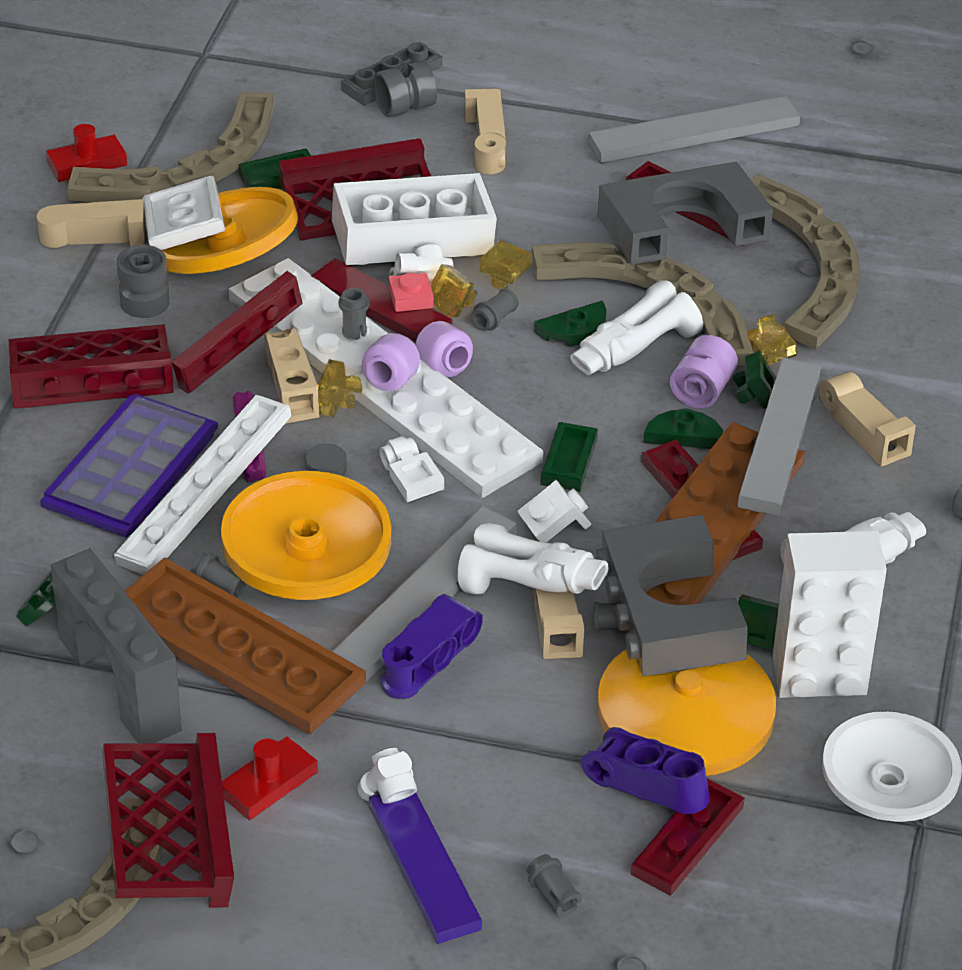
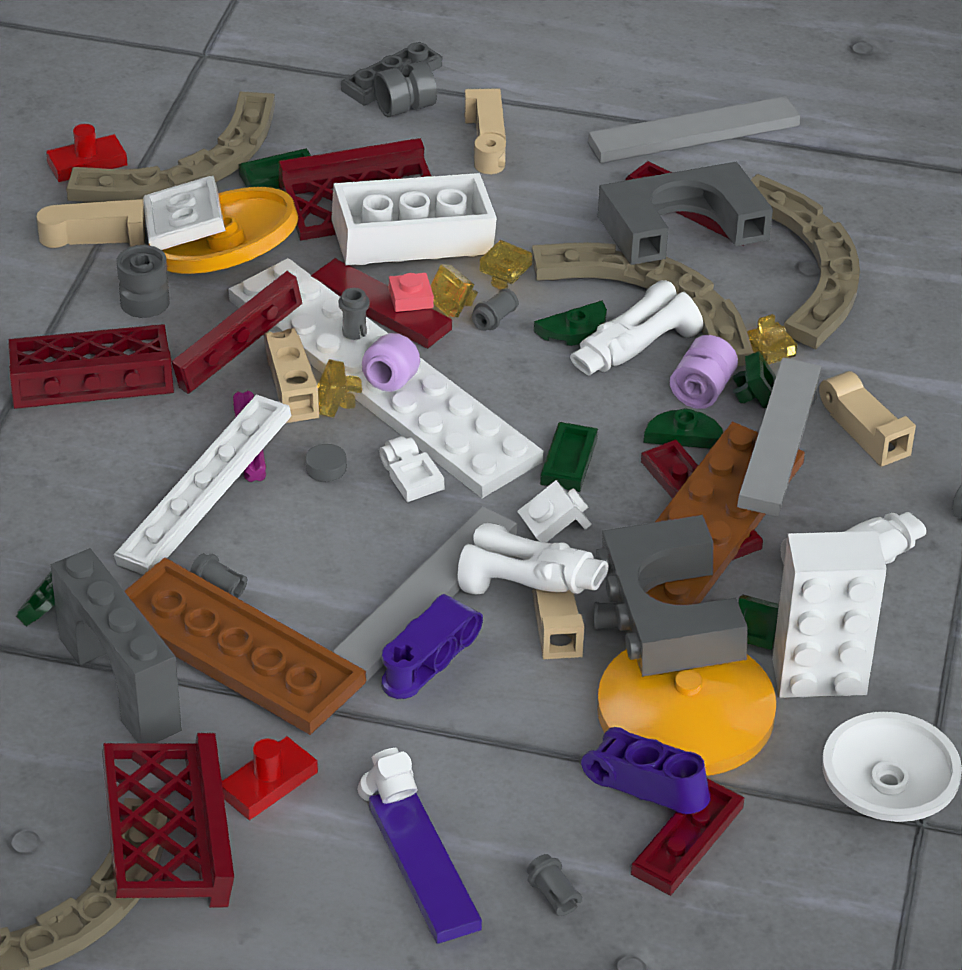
clear piece [40,393,218,538] -> none
light orange dish [221,471,391,600] -> none
white plate [389,244,454,291] -> none
lavender head [415,321,473,378] -> none

